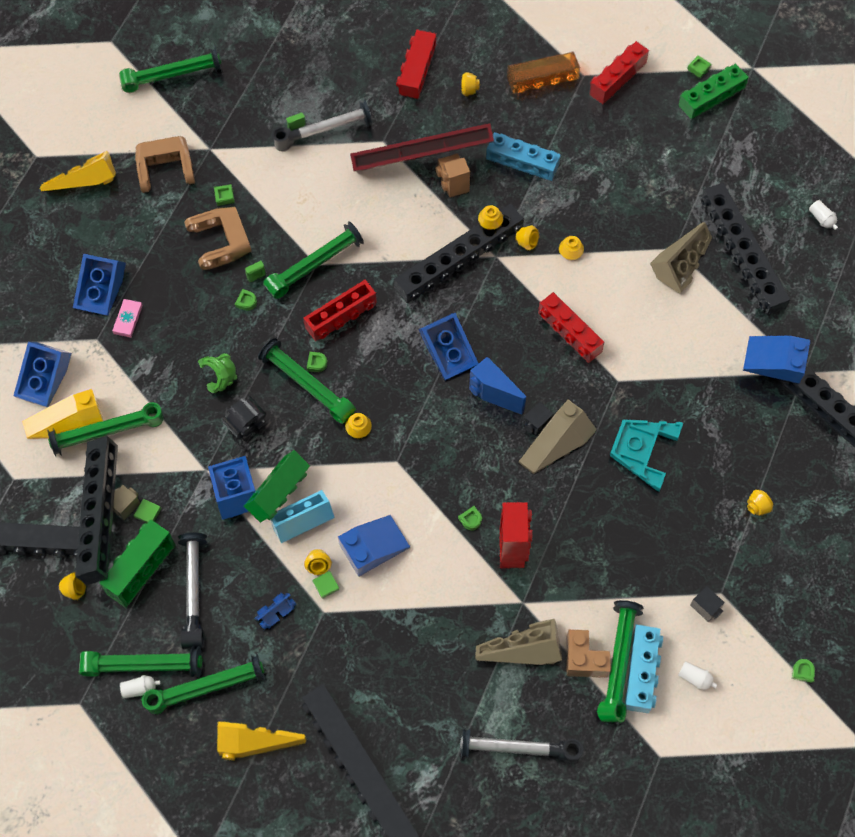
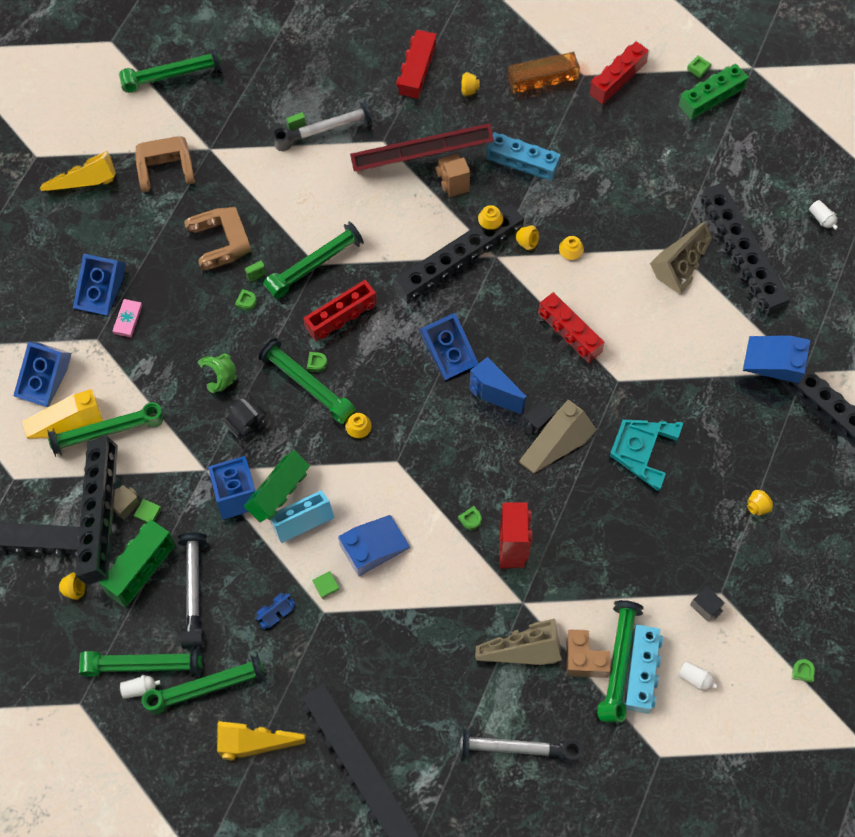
bright green tile [214,185,235,206] -> none
yellow cone [304,549,332,575] -> none

